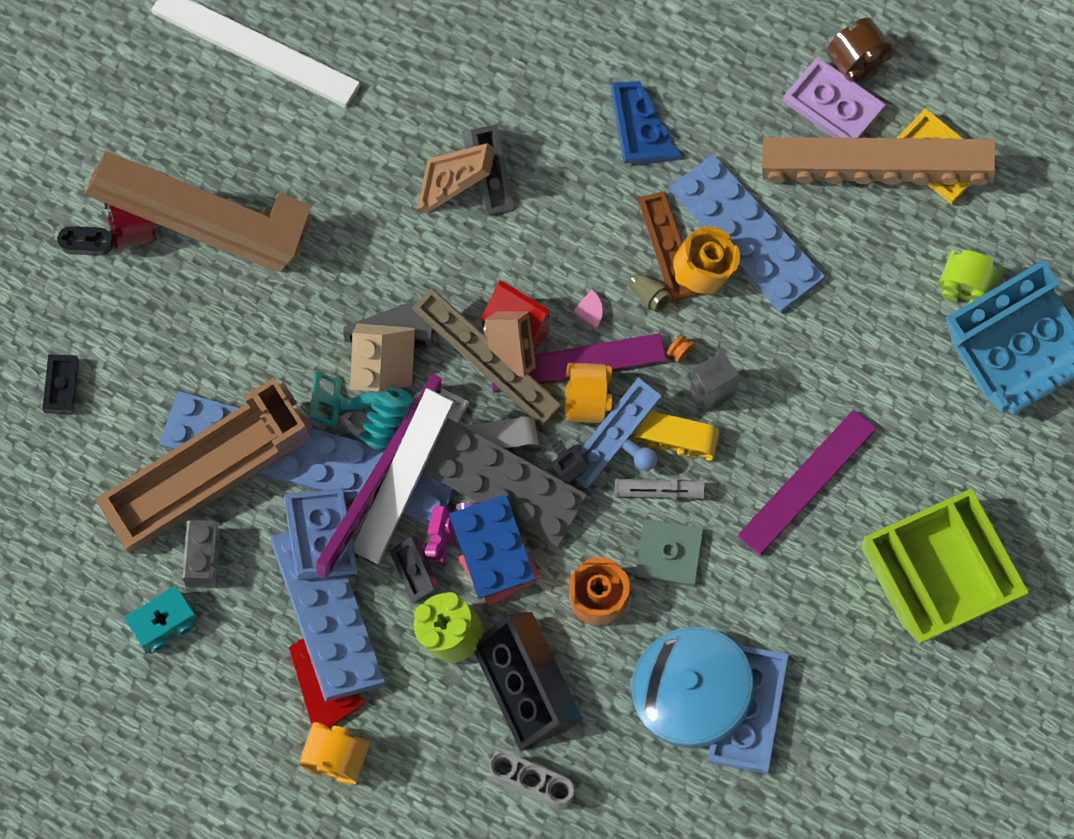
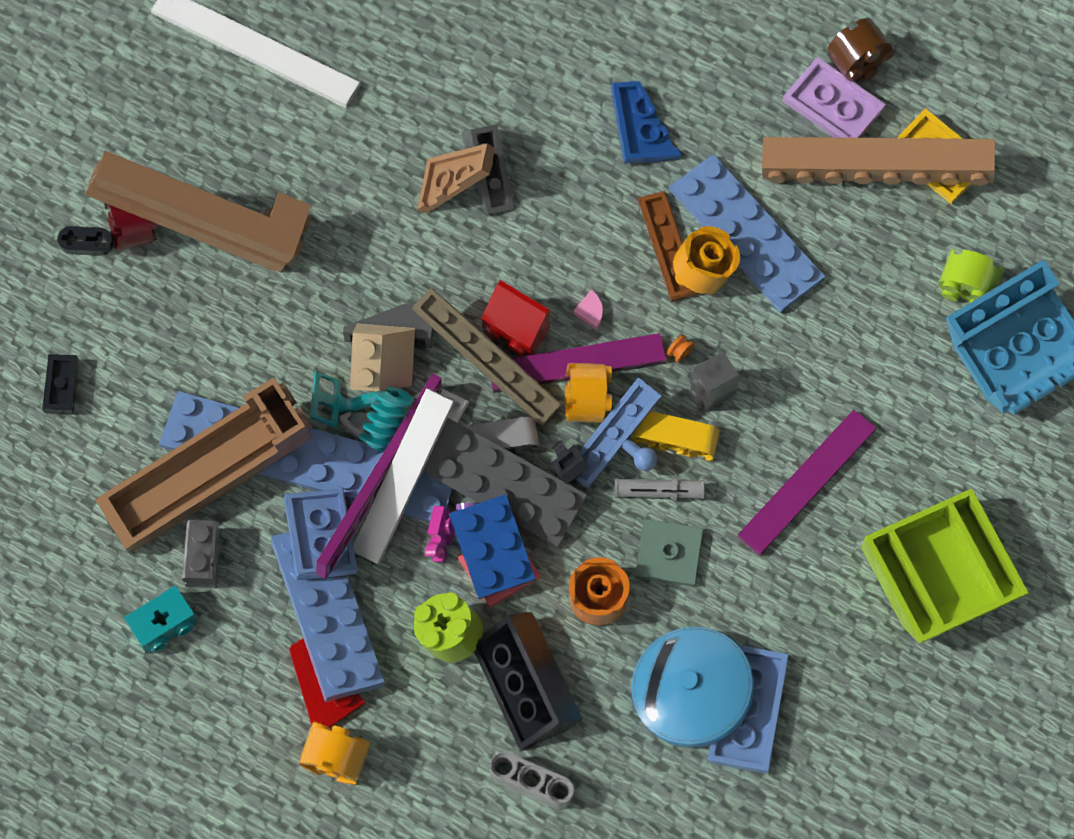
black plate [389,536,441,603] -> none
medium nougat slope [484,311,536,377] -> none
olive cone [629,272,672,313] -> none

